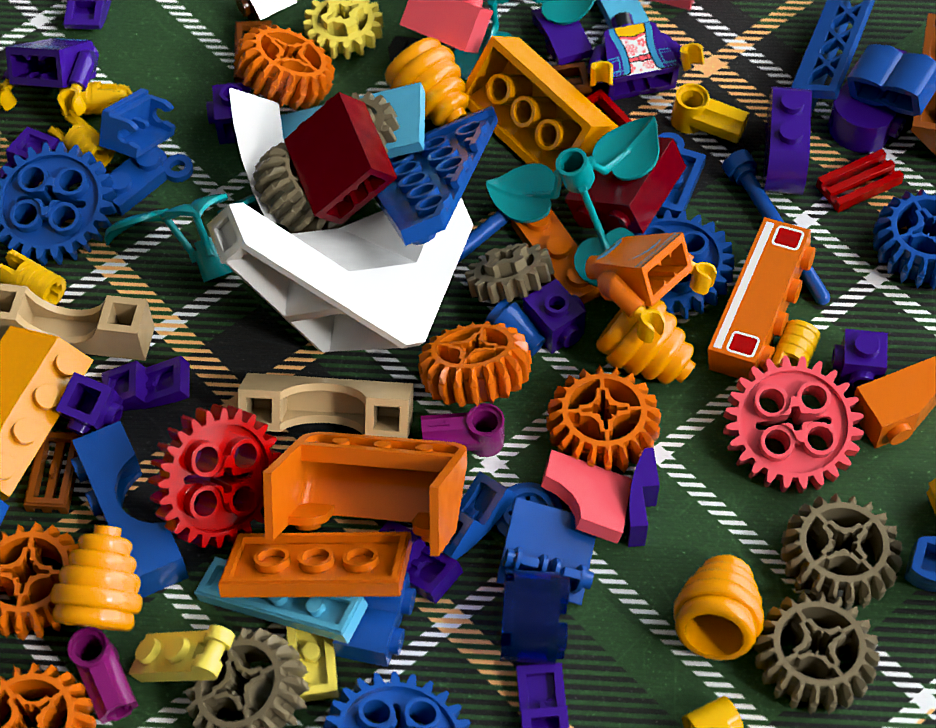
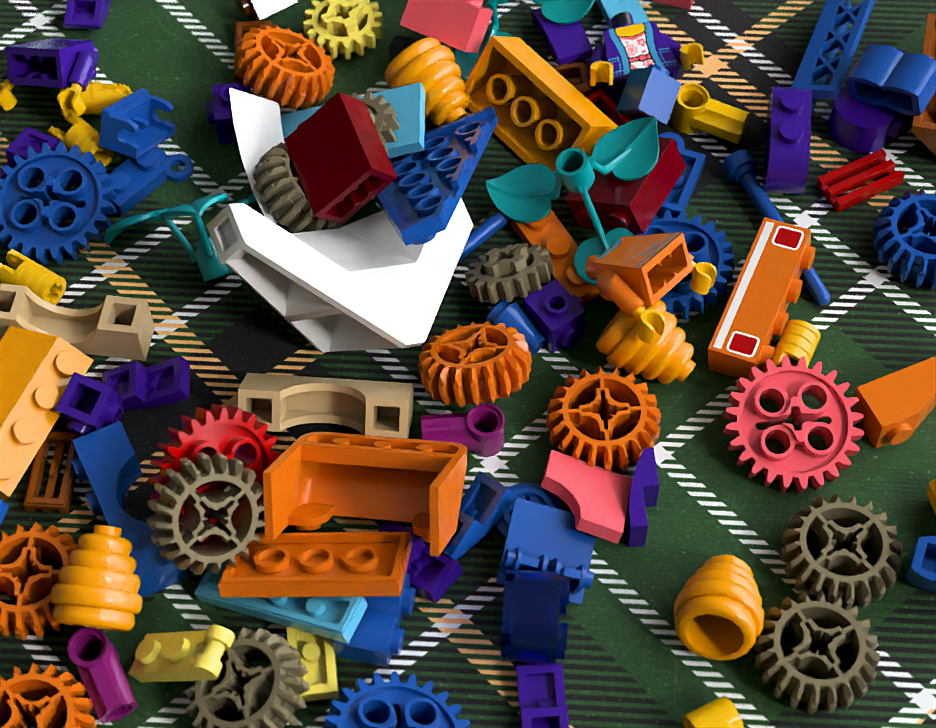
dark purple brick [831,329,888,392] -> none
none -> dark tan gear [146,452,266,575]
none -> brick [616,64,682,126]

